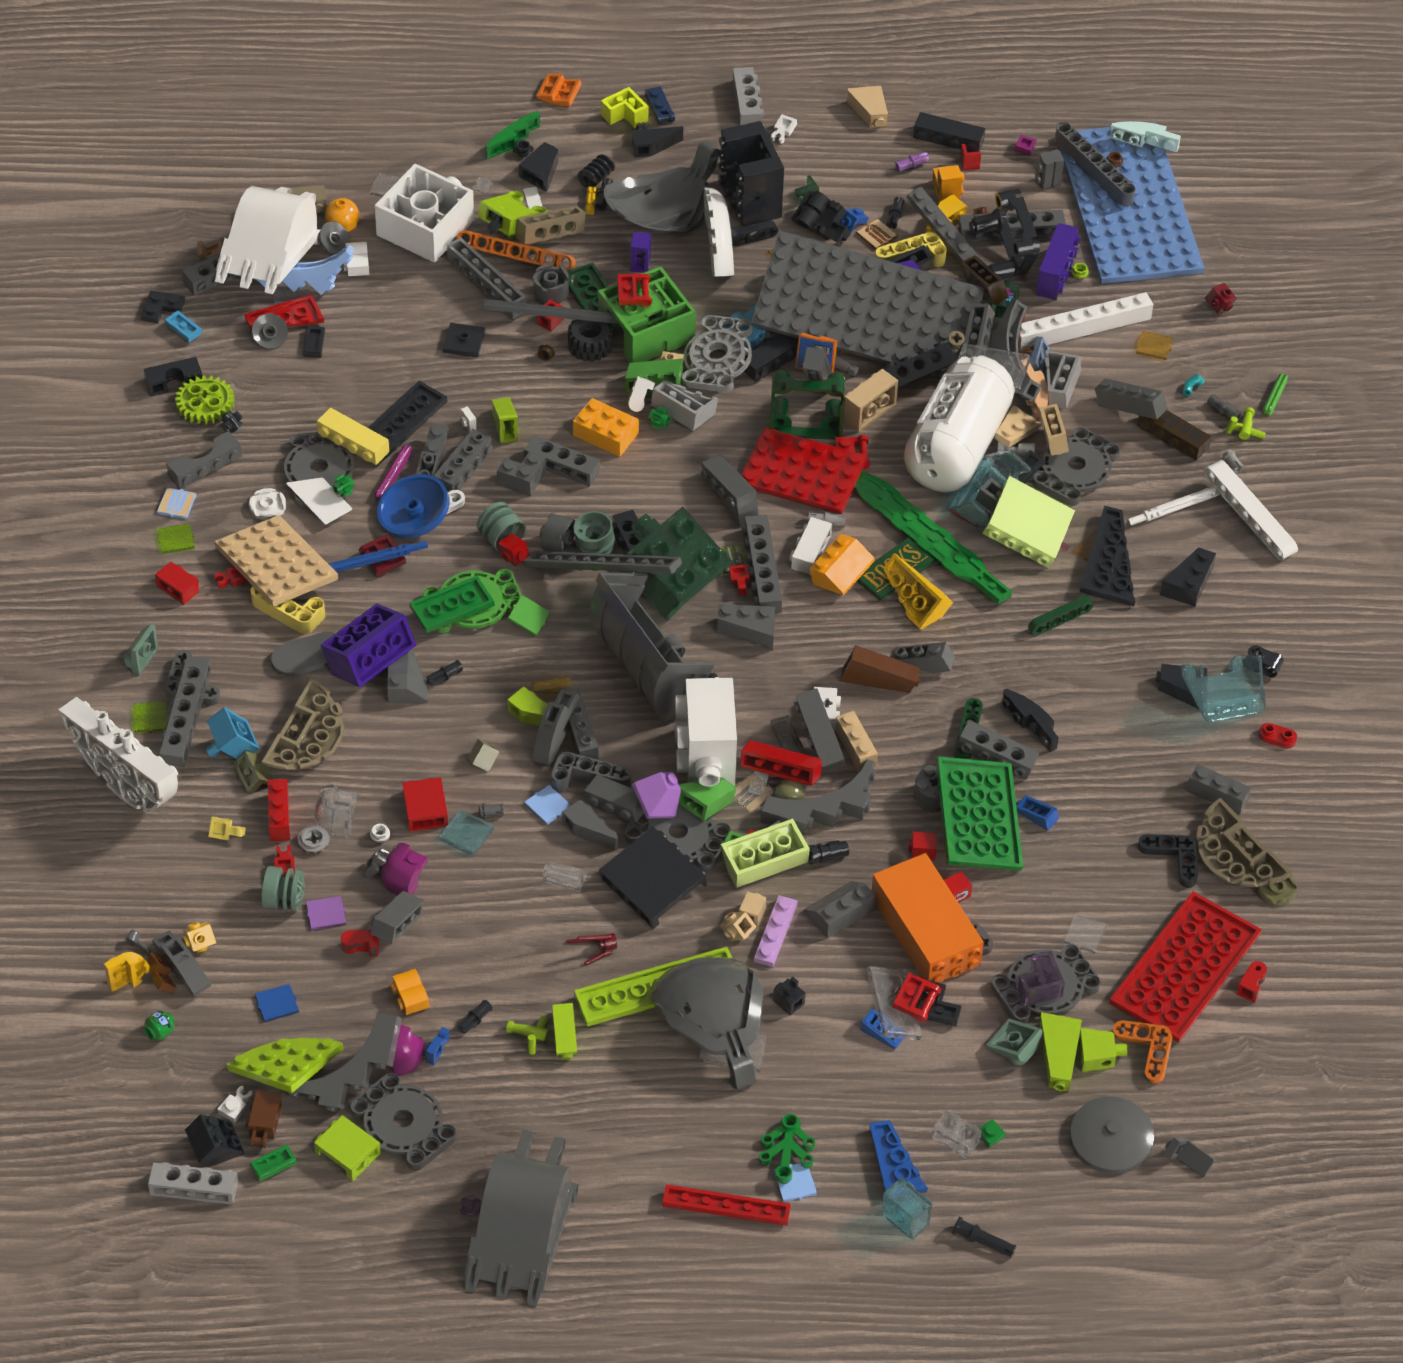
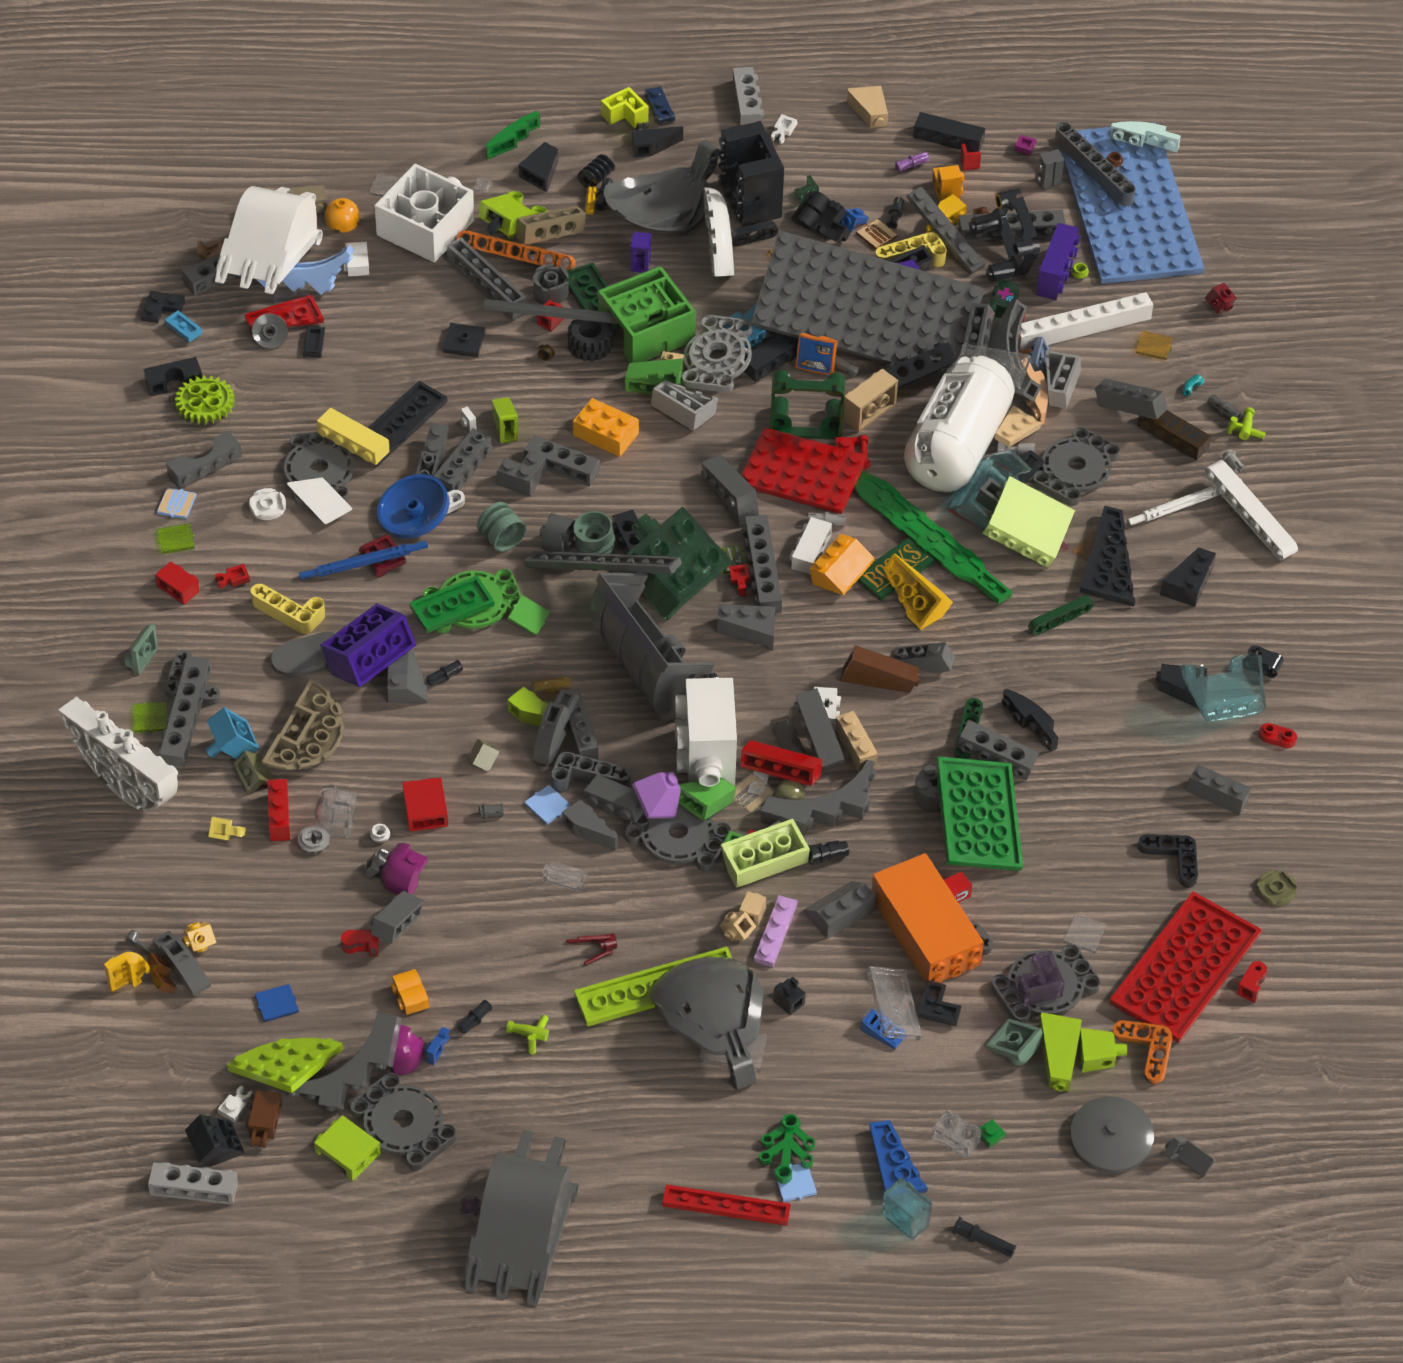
green head [143,1010,175,1041] -> none
tan plate [215,515,338,607] -> none
black gear [220,410,243,433] -> none
green plate [250,1144,297,1182] -> none
sand green wheel [262,866,305,911] -> none
red plate [274,845,295,877] -> none
medium lavender piece [306,896,346,930] -> none
dark grey dish [319,222,351,255] -> none
green gear [332,474,355,497] -> none
magenta axle [375,445,412,501] -> none
clear light blue tile [439,809,494,857] -> none
red brick [498,533,529,566] -> none
black plate [513,140,534,157] -> none
white sticker [523,187,543,210] -> none
orange slope [536,74,582,107] -> none
lime slope [551,1003,577,1059] -> none
black panel [599,826,707,929] -> none
red plate [617,273,651,307] -> none
white leg [628,376,655,412] -> none
green gear [648,407,671,430] -> none
dark grey brick [803,345,832,393] -> none
red plate [892,972,941,1023] -> none
red brick [908,832,937,860] -> none
dark tan bush [947,331,965,353] -> none
dark brown brick [960,255,1009,305] -> none
blue slope [1016,795,1059,830] -> none
tan brick [1039,404,1069,456] -> none
dark tan brick [1197,798,1293,887] -> none
bright green axle [1263,374,1288,416] -> none

